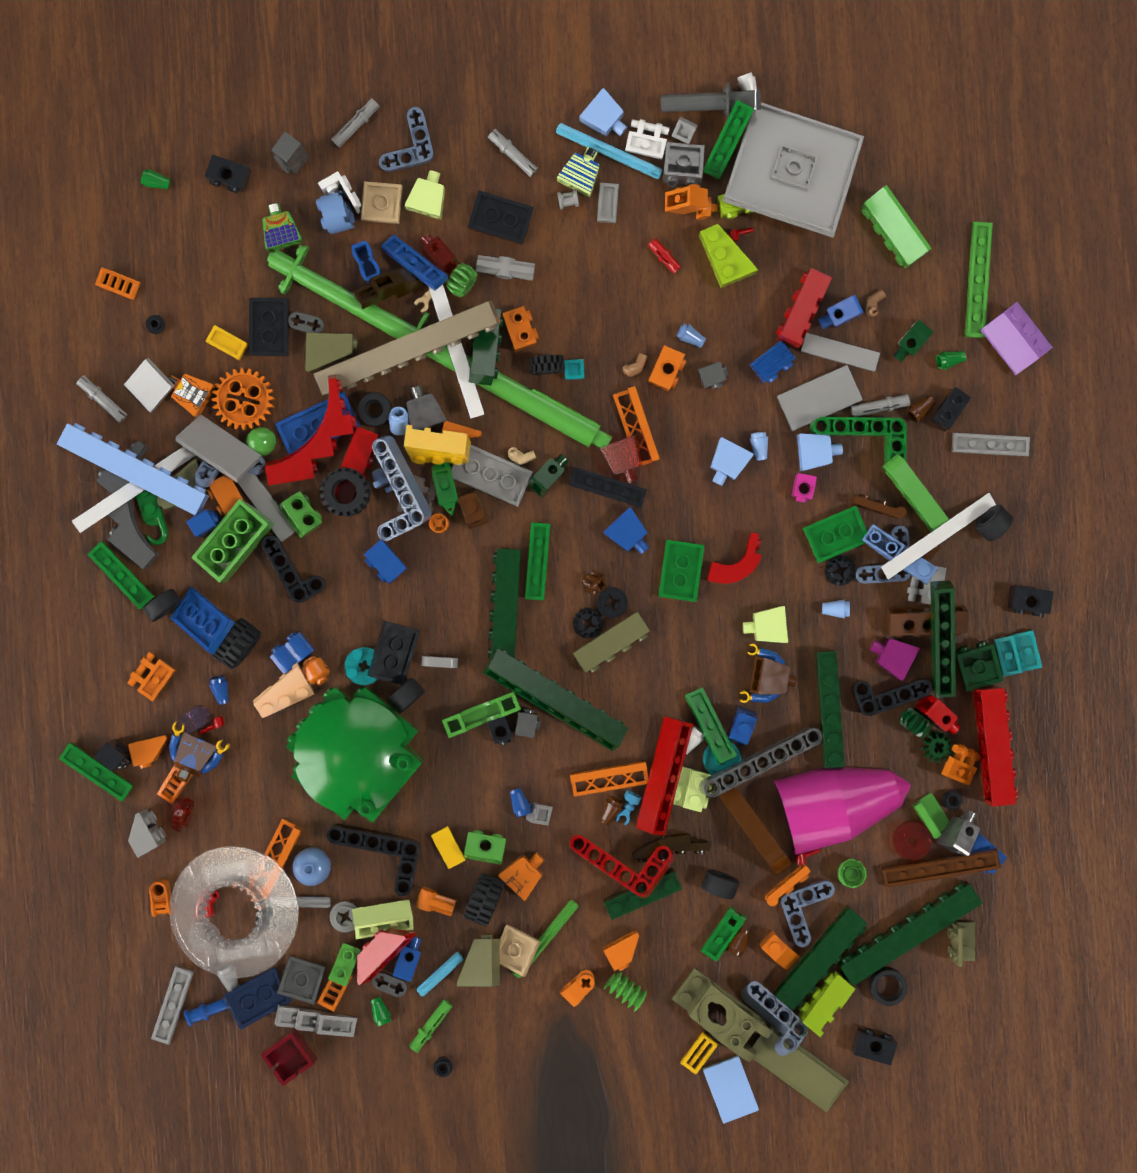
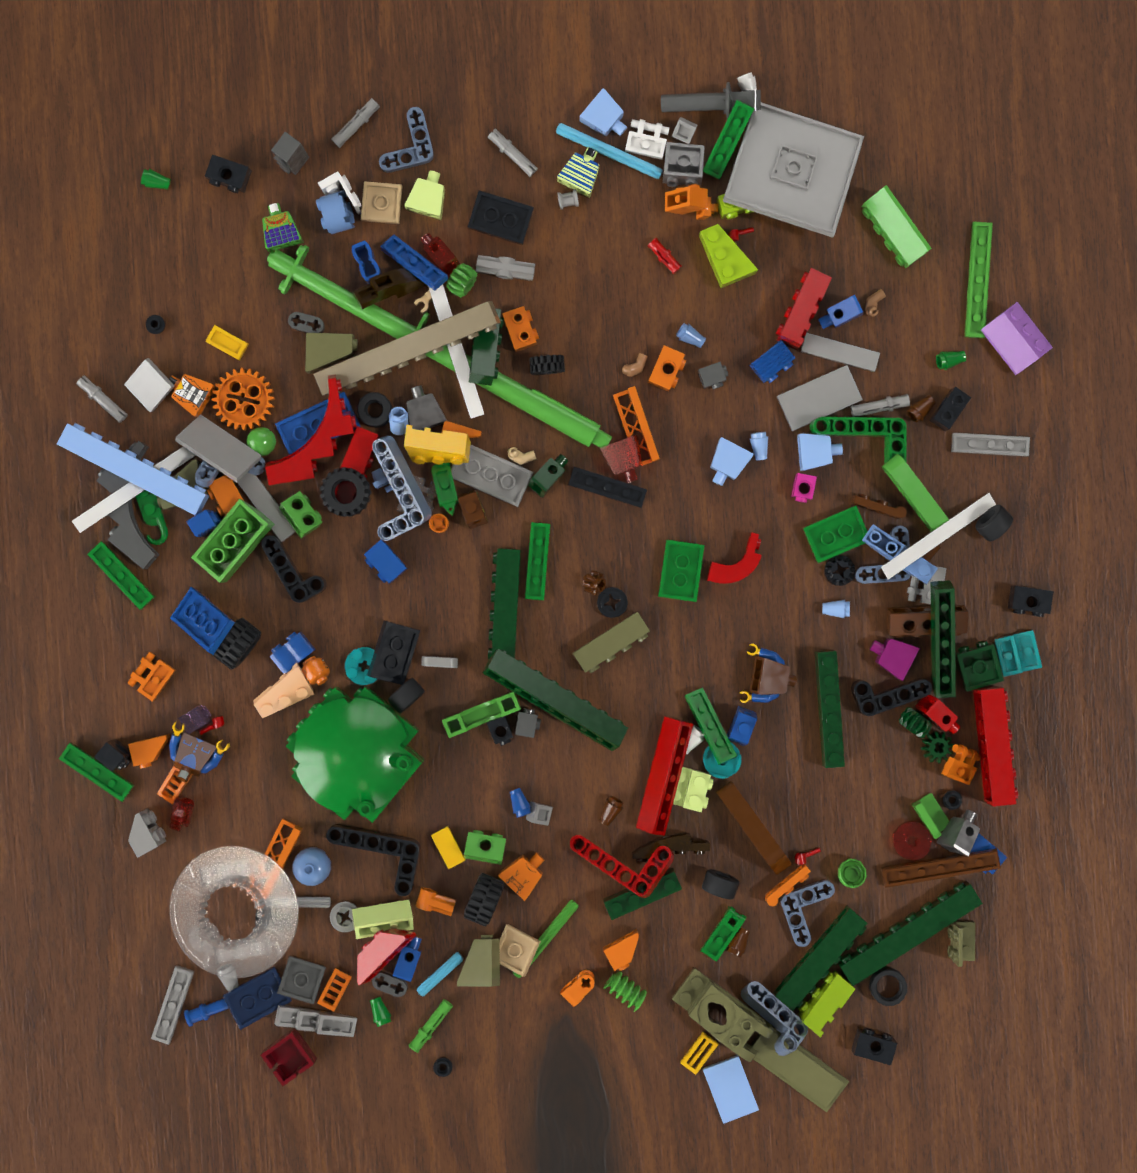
orange slope [95,267,141,300] -> none
black tyre [143,589,182,622] -> none
orange piece [149,878,174,917] -> none
red arm [202,889,219,917] -> none
blue cone [209,675,229,705] -> none
black plate [249,298,289,357] -> none
bright green brick [328,943,362,987] -> none
teal plate [564,359,584,380] -> none
orange fence [570,761,648,797] -> none
black gear [573,608,603,639] -> none
light grey tile [597,183,619,224] -> none
blue torso [603,507,649,554] -> none
dark azure piece [616,790,642,825] -> none
dark grey beam [700,727,823,797] -> none
yellowish green torso [743,606,788,643] -> none
orange slope [759,930,800,970] -> none
dark pink windscreen [774,767,910,855] -> none
dark green torso [893,320,934,363] -> none

